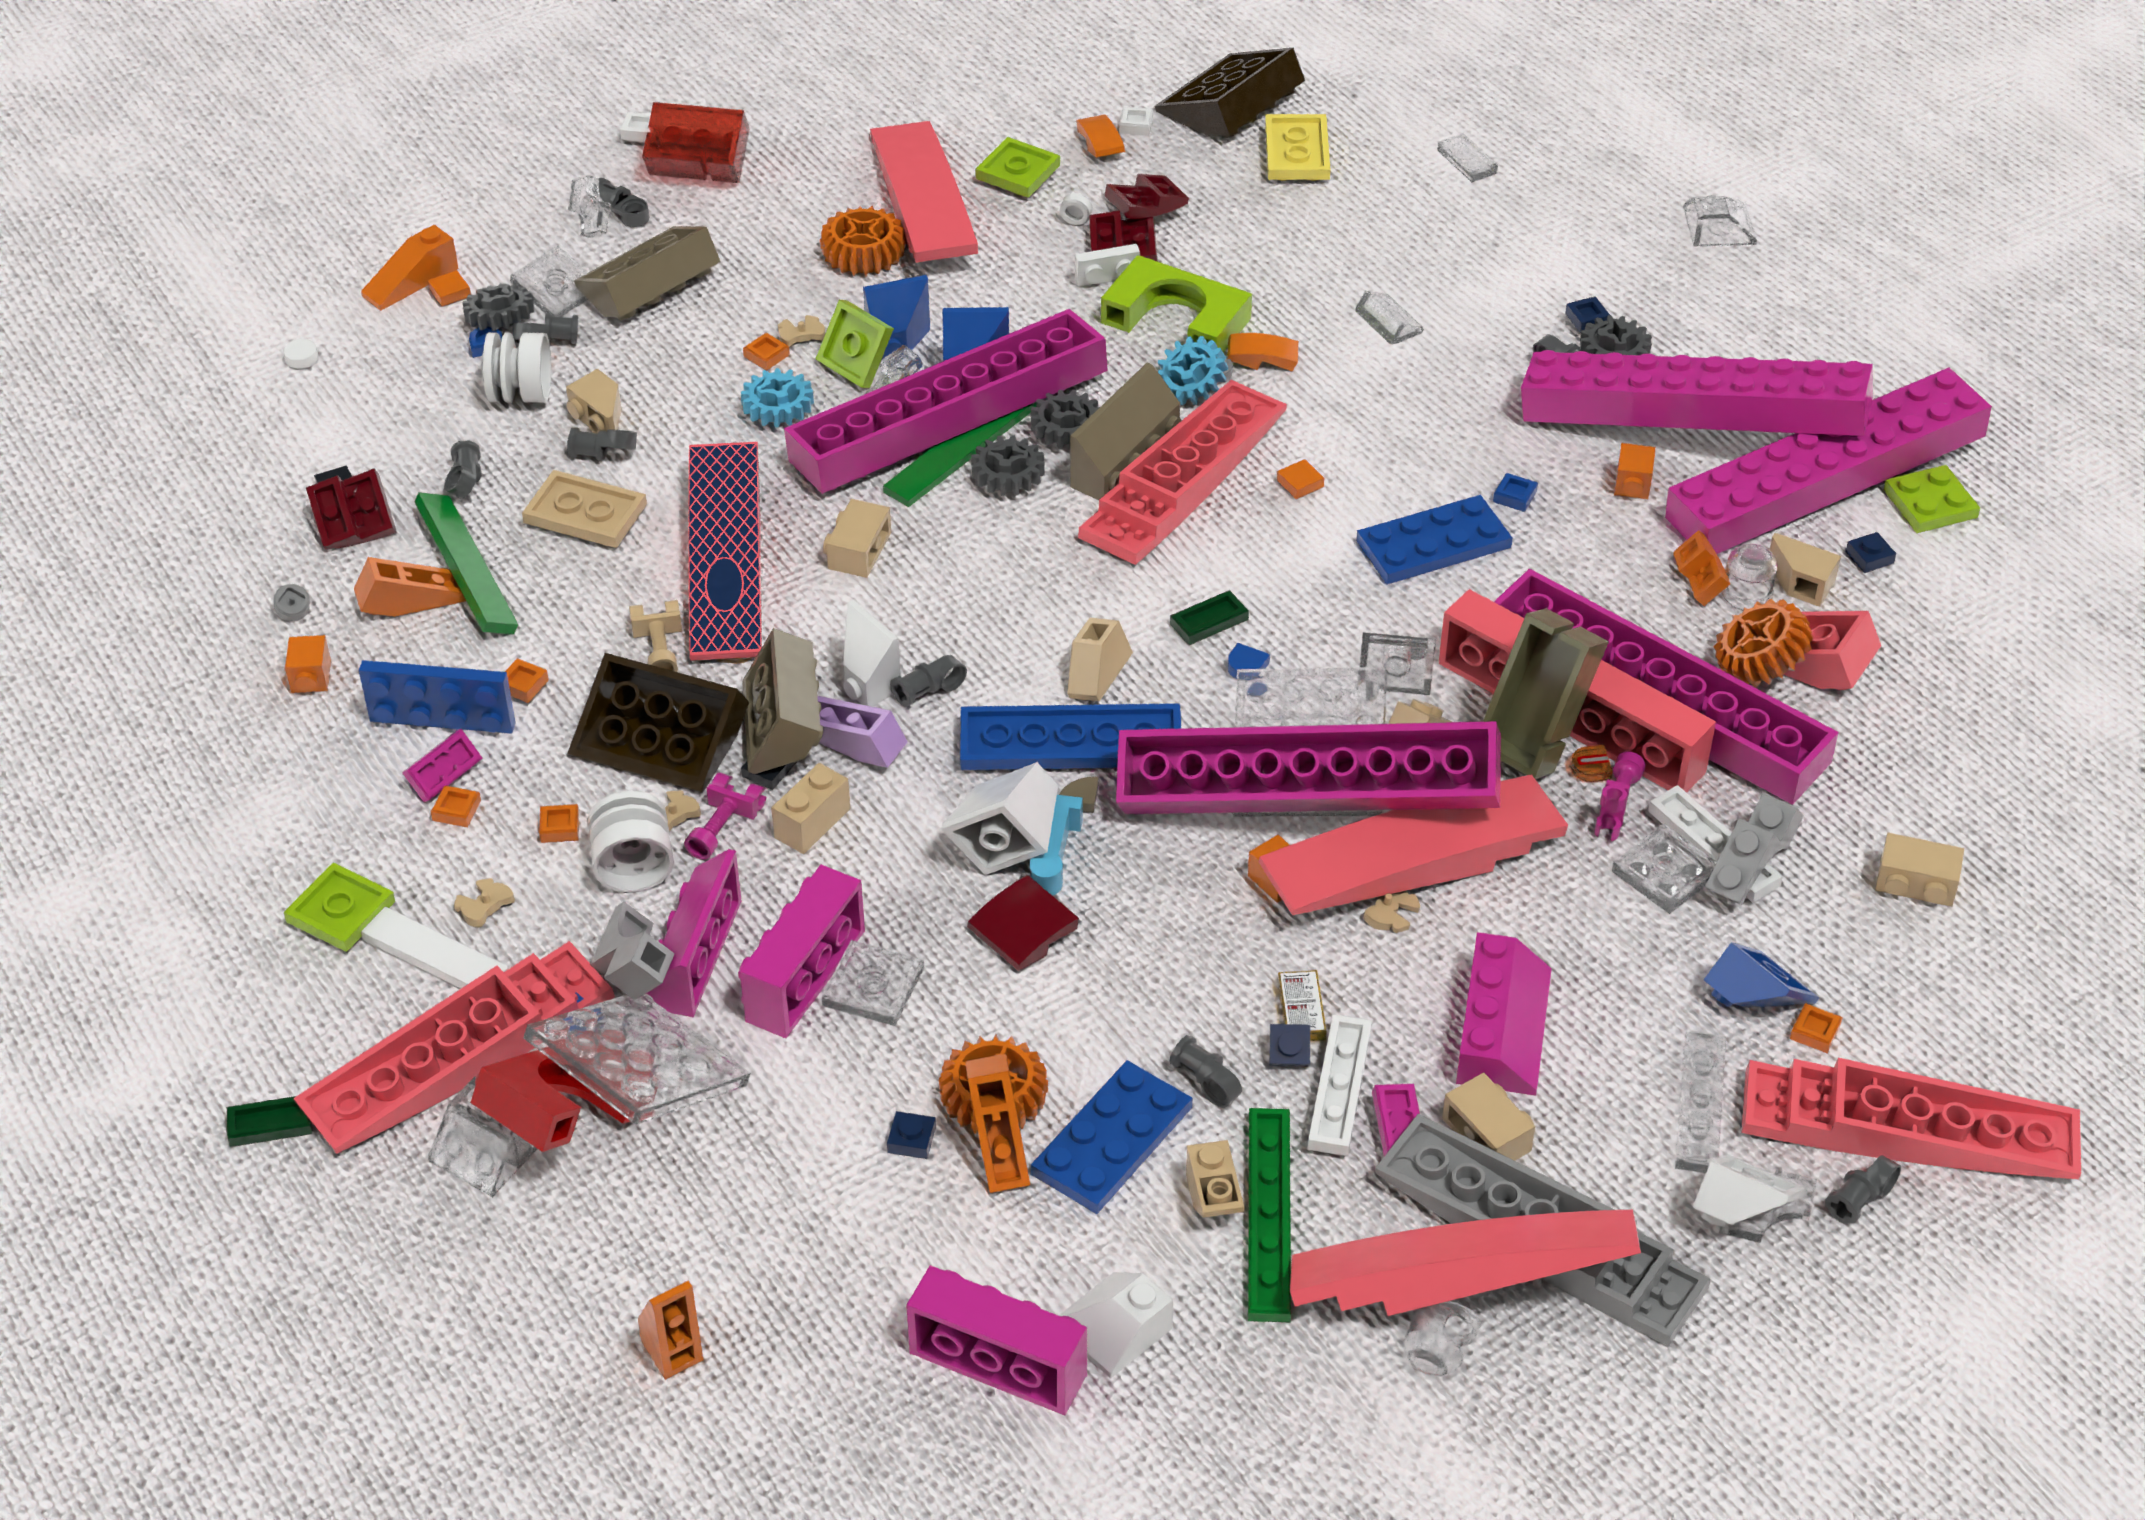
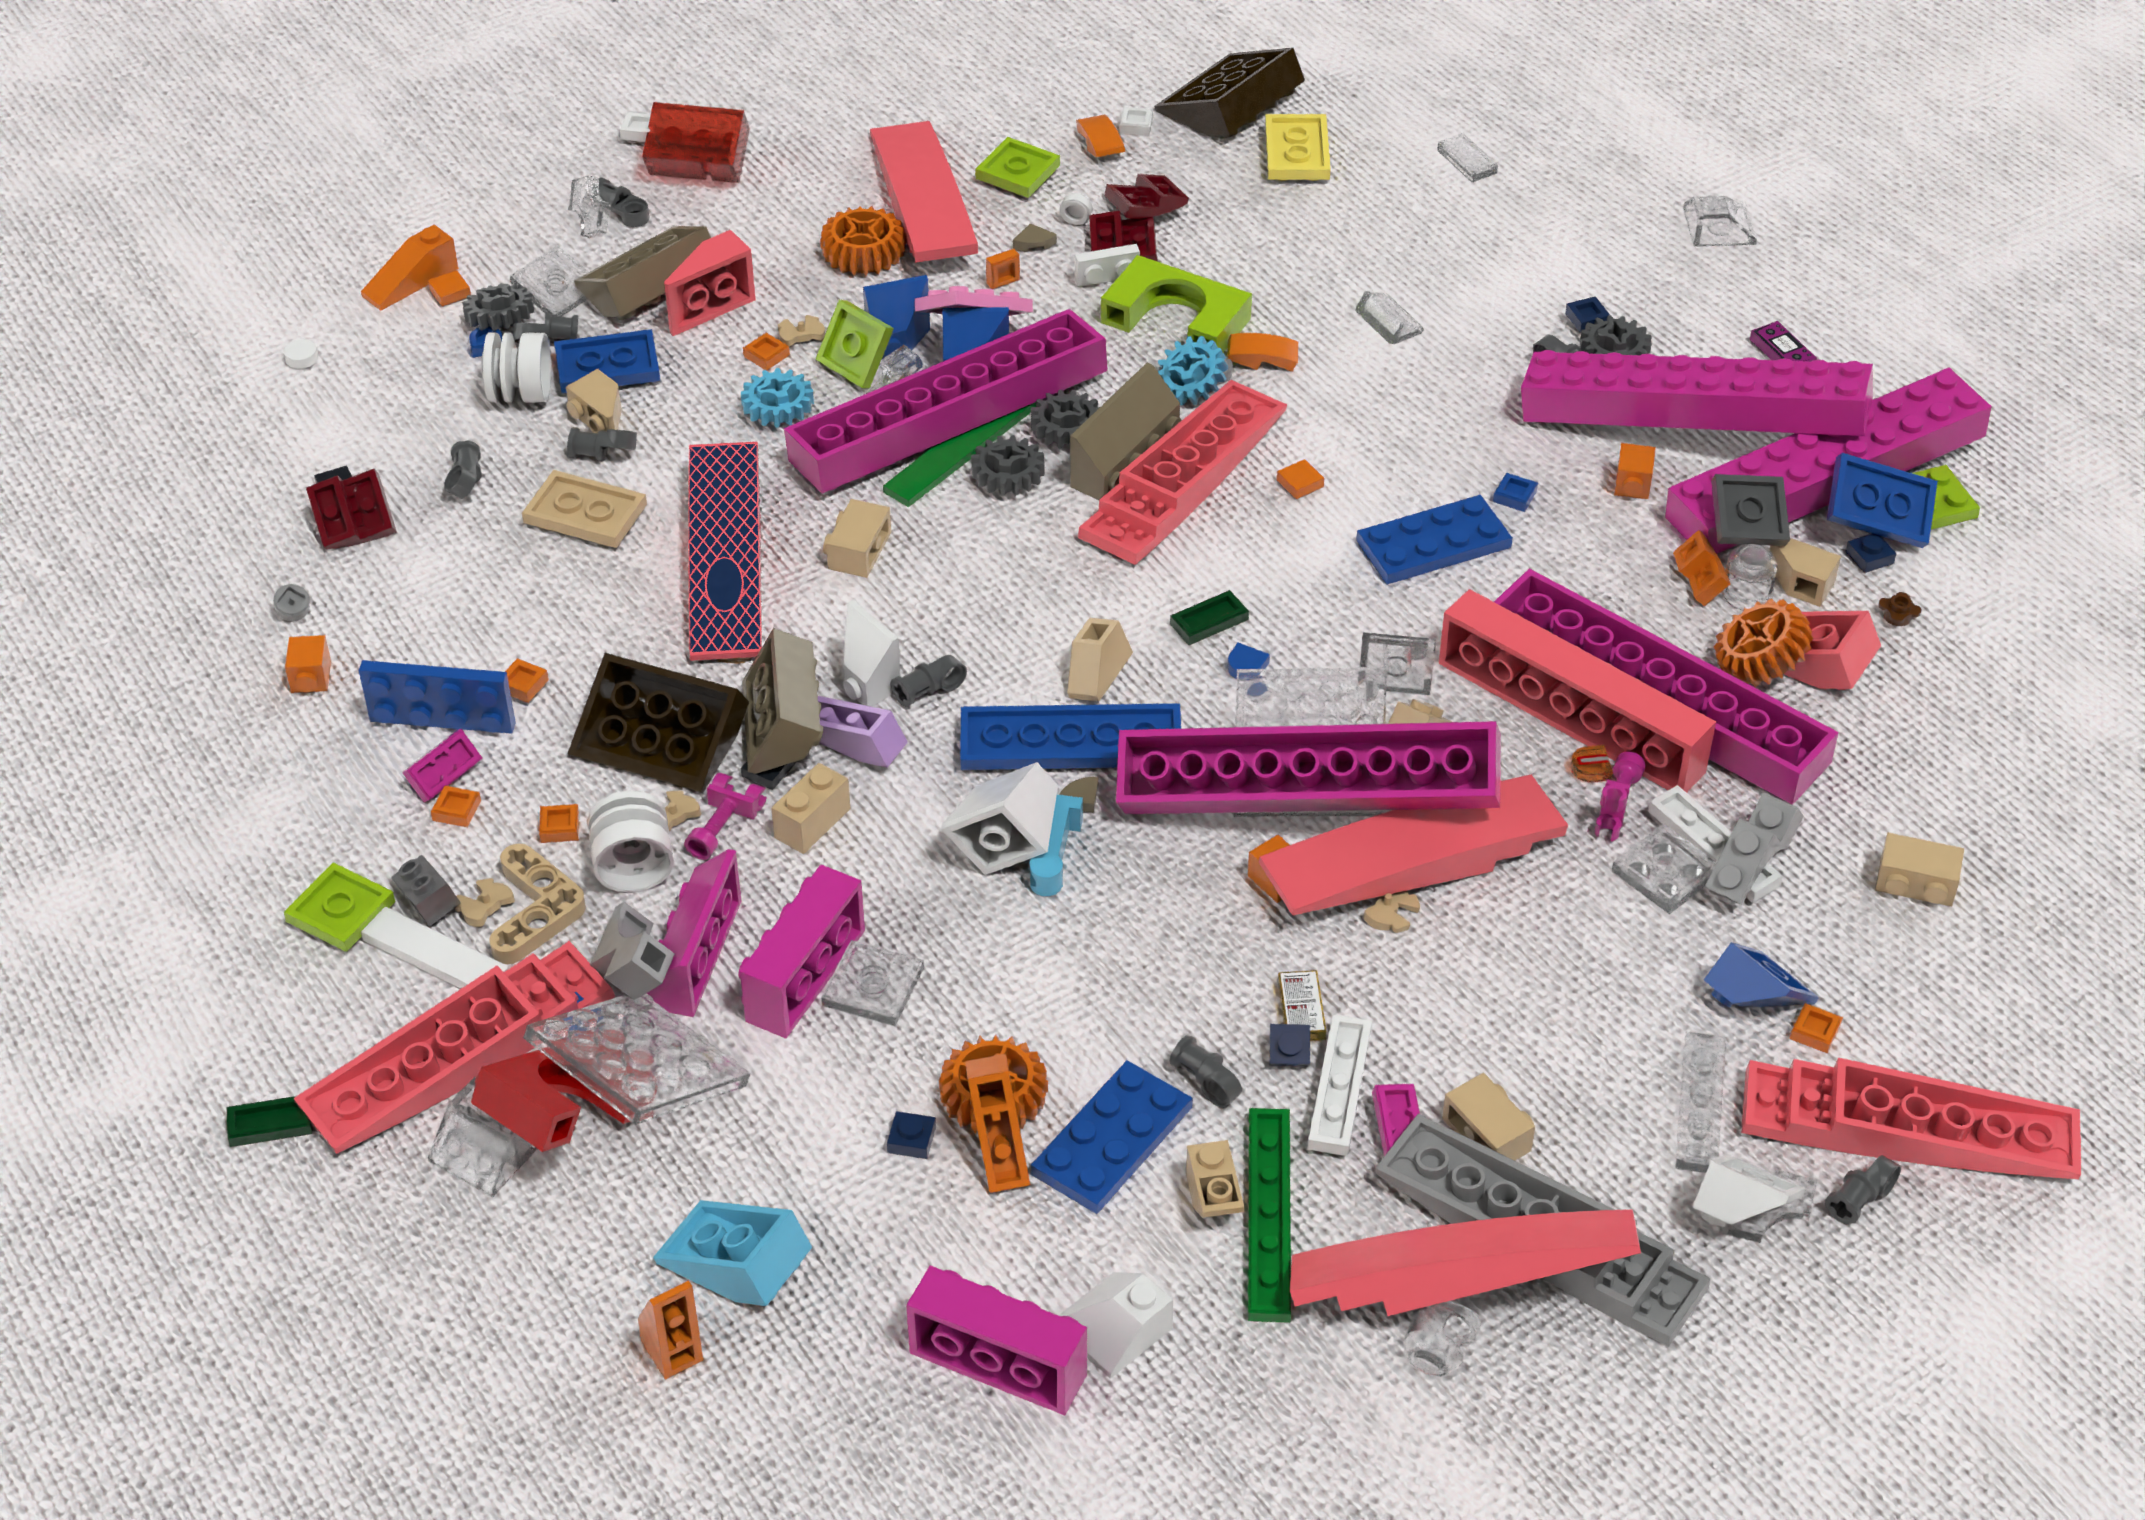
orange slope [354,557,466,617] -> none
tile [414,492,519,634] -> none
tan bar [629,600,682,672] -> none
dark red slope [967,875,1079,971] -> none
dark pink slope [1456,932,1552,1096] -> none
olive piece [1483,608,1609,779] -> none
none -> flat silver plate [391,855,461,926]
none -> tan beam [489,844,586,965]
none -> blue plate [554,329,660,394]
none -> medium azure slope [653,1200,812,1306]
none -> coral slope [664,230,756,336]
none -> bright pink plate [915,286,1033,316]
none -> orange tile [986,249,1020,289]
none -> dark tan tile [1013,223,1057,252]
none -> dark grey plate [1711,474,1790,546]
none -> tile [1750,321,1817,362]
none -> blue plate [1827,453,1938,548]
none -> reddish brown plate [1878,592,1922,626]

